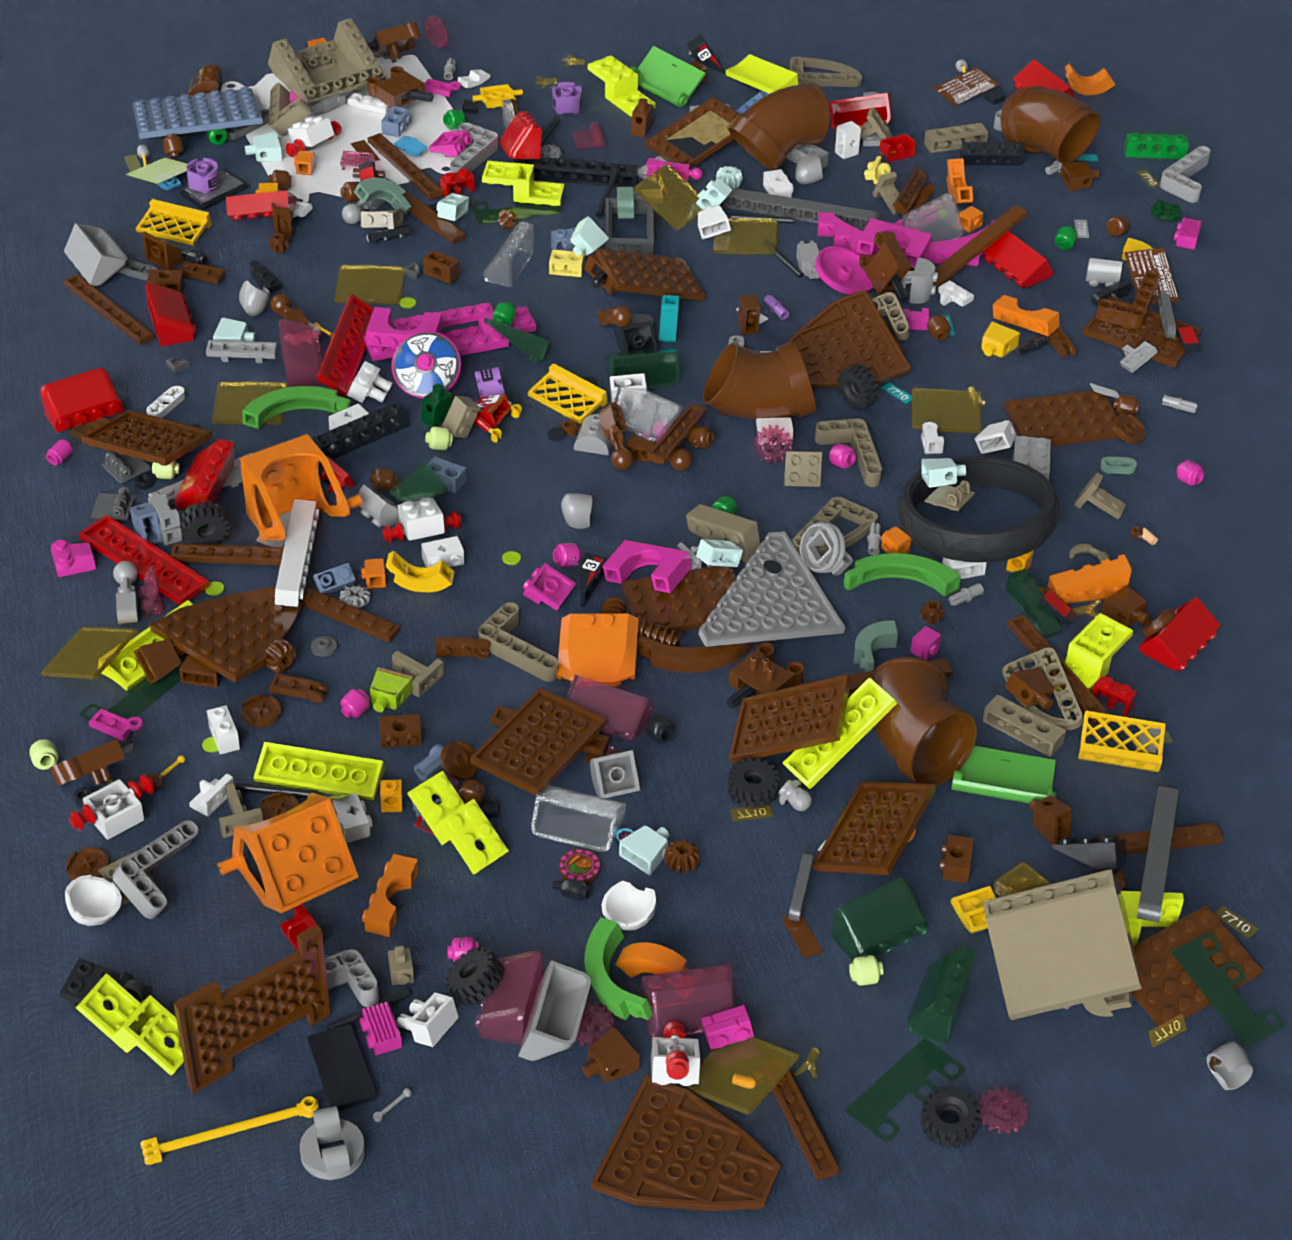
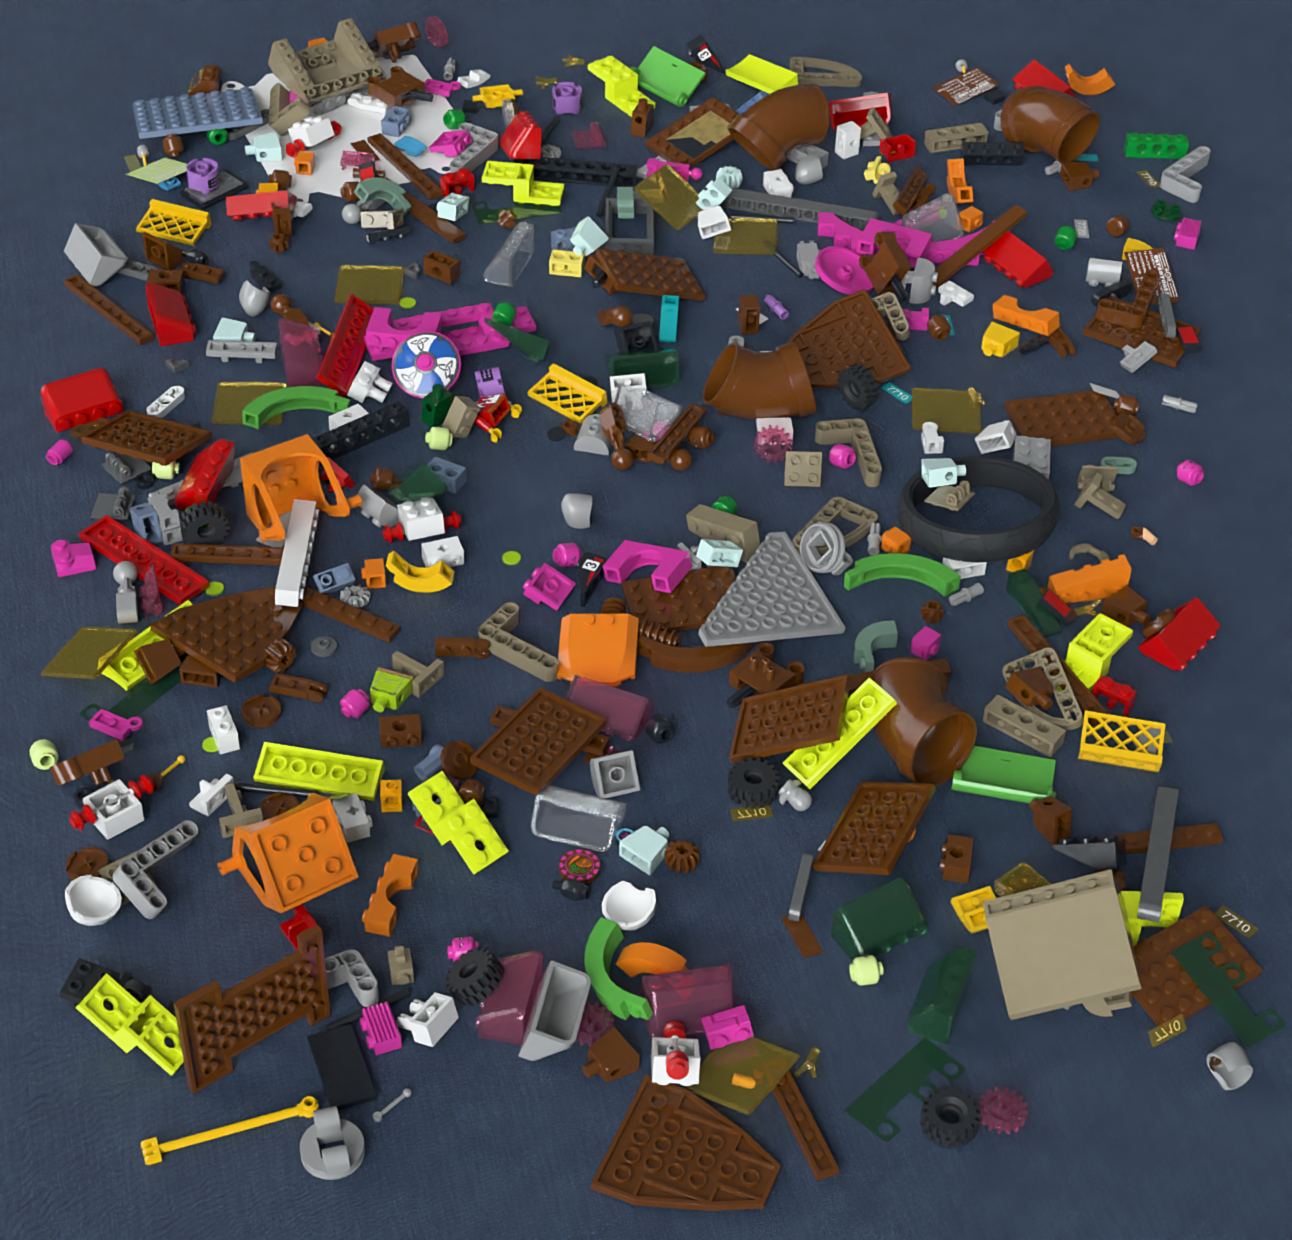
black piece [763,560,782,574] -> none
none -> dark tan hinge [1076,465,1119,493]

